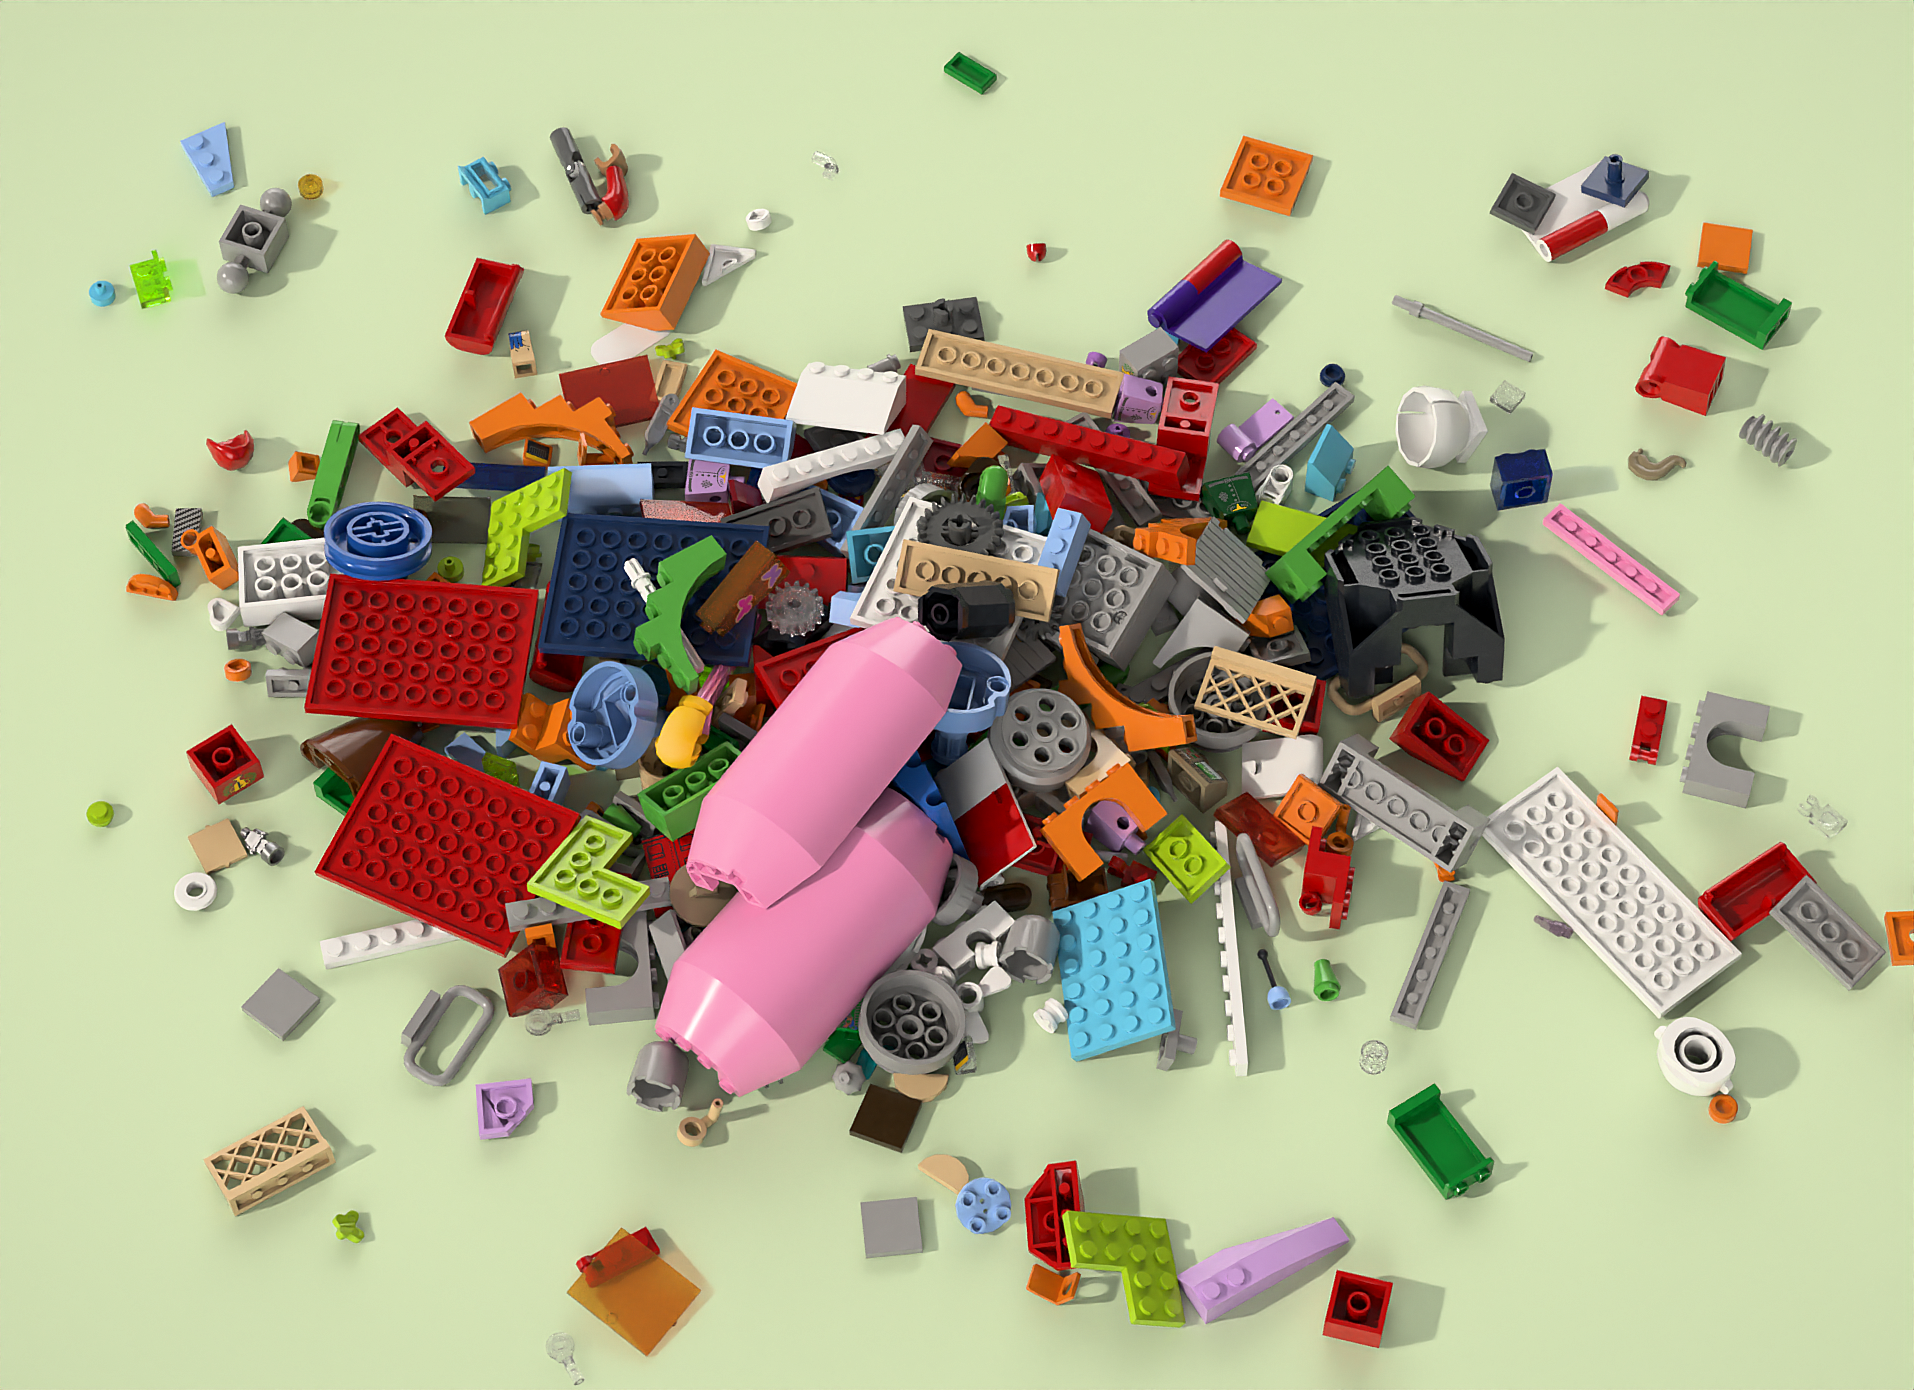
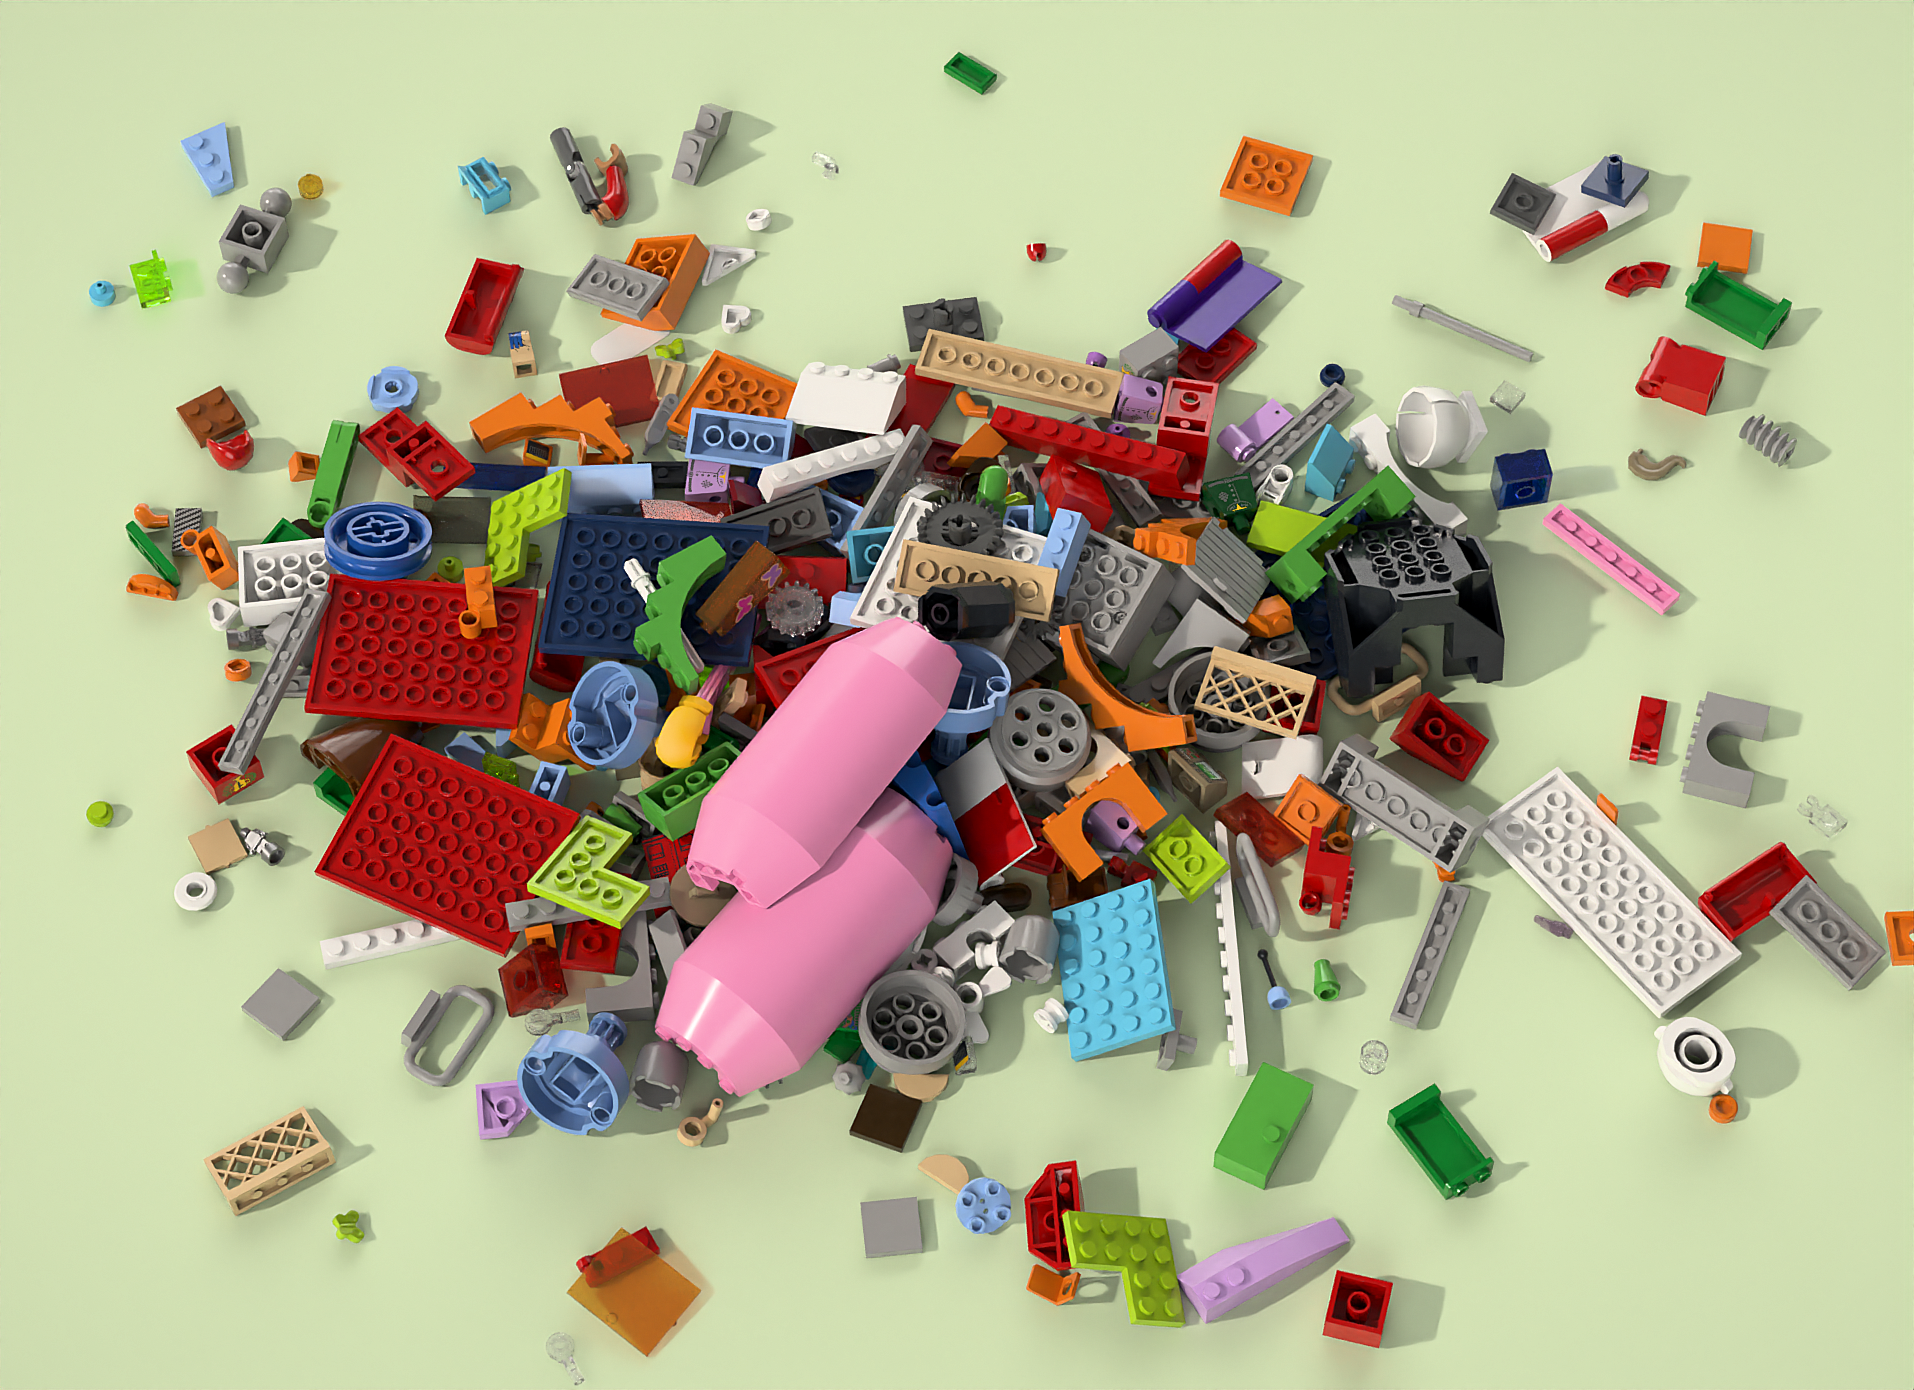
none -> dark orange plate [176,385,246,449]
none -> light grey tile [218,588,332,775]
none -> light blue plate [367,366,419,413]
none -> orange hinge [459,566,498,639]
none -> medium blue piece [517,1012,629,1135]
none -> light grey tile [567,254,670,321]
none -> light grey arch [671,103,733,186]
none -> white tile [721,305,752,334]
none -> bright green brick [1213,1062,1314,1190]
none -> white arch [1349,414,1468,536]

